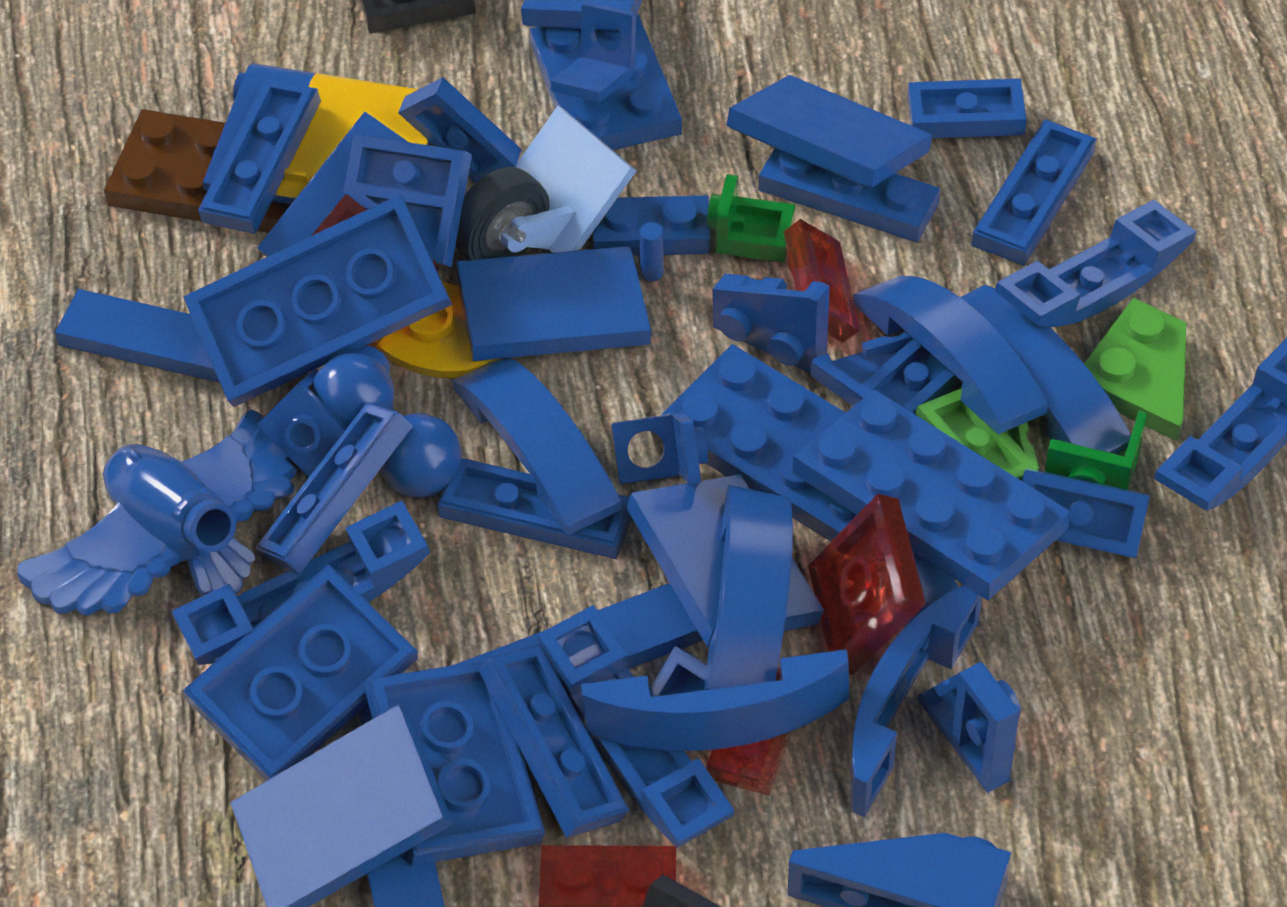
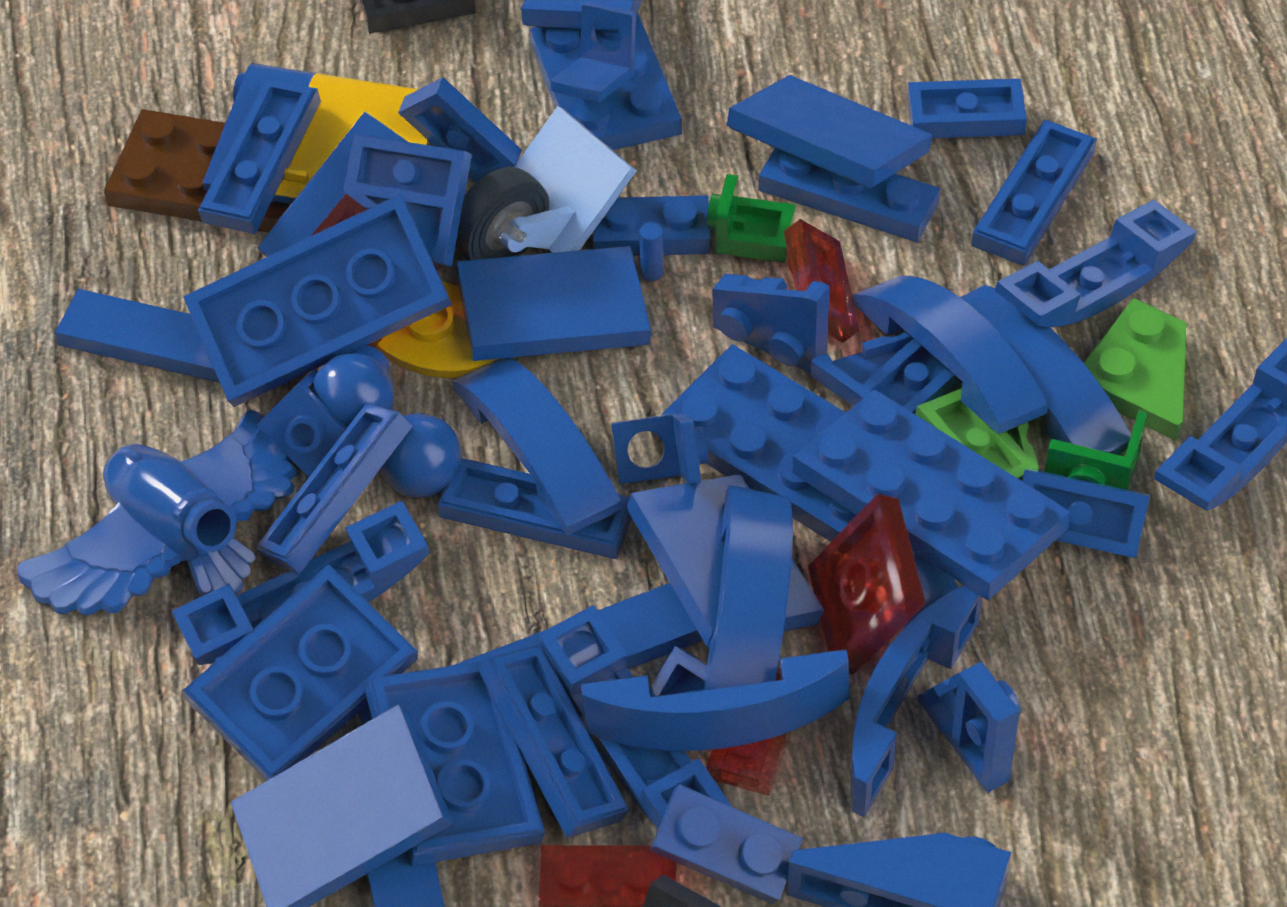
none -> blue plate [649,784,803,905]

